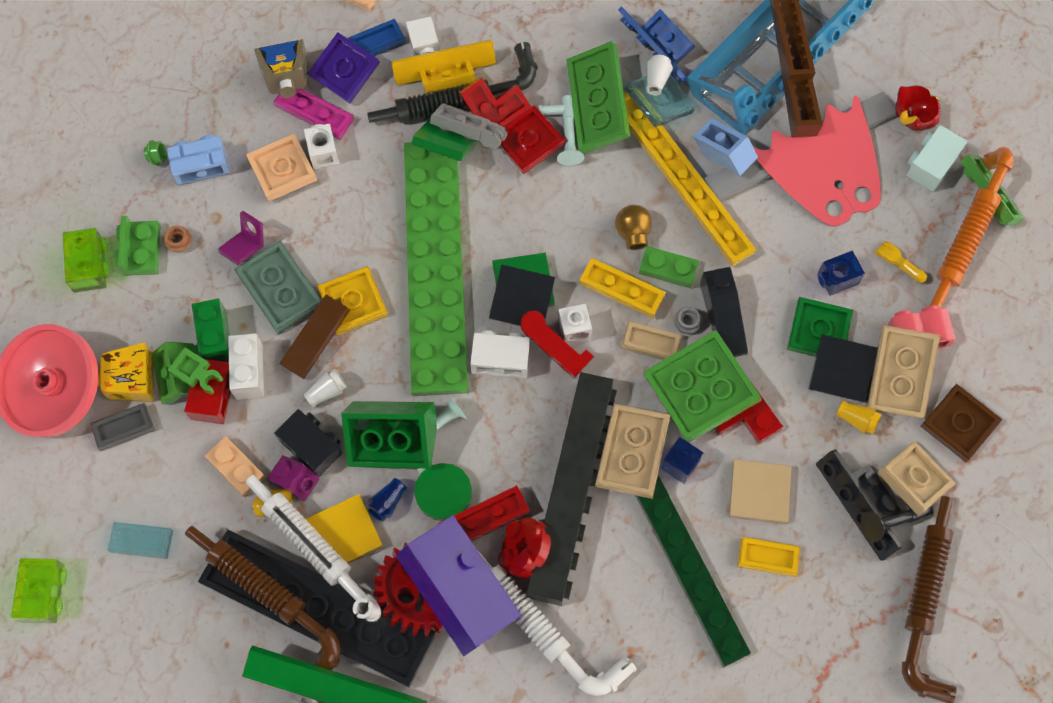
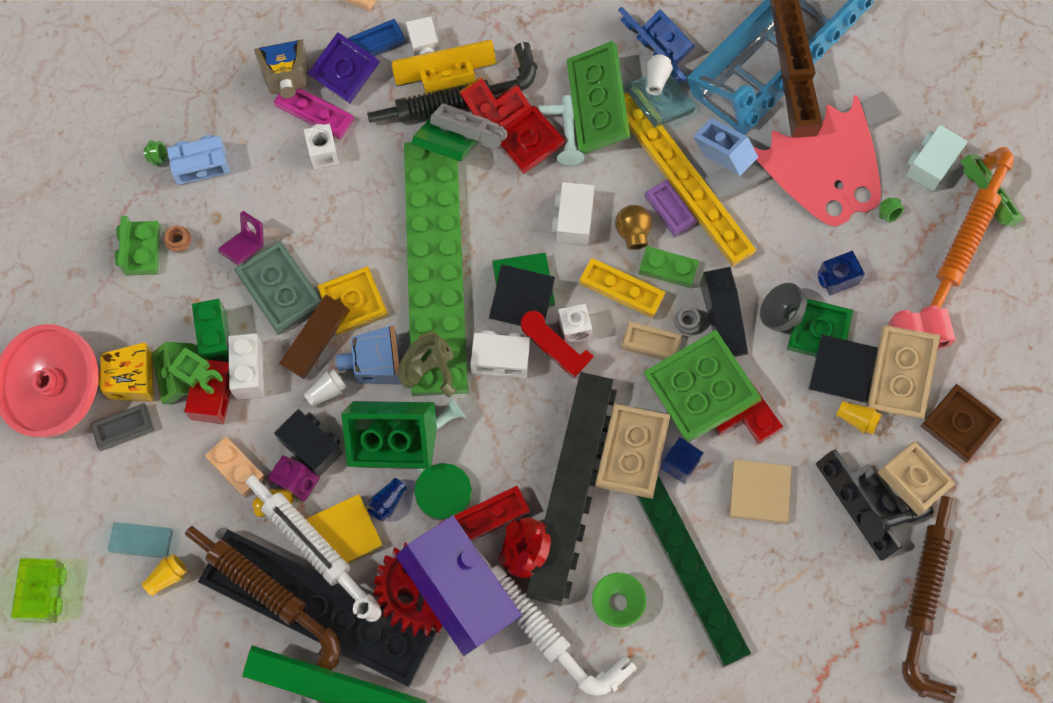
clear neon green brick [63,228,110,293] -> none
light nougat plate [246,133,317,202] -> none
yellow tile [737,537,800,577] -> none
yellow piece [874,241,927,283] -> none
red hair [895,85,941,131] -> none
none -> yellow cone [141,553,188,596]
none -> medium blue torso [336,325,402,385]
none -> olive helmet [398,332,456,397]
none -> white brick [552,182,595,246]
none -> bright green piece [592,572,647,628]
none -> medium lavender tile [644,180,697,237]
none -> dark grey piece [760,283,807,332]
none -> bright green plate [879,198,904,222]

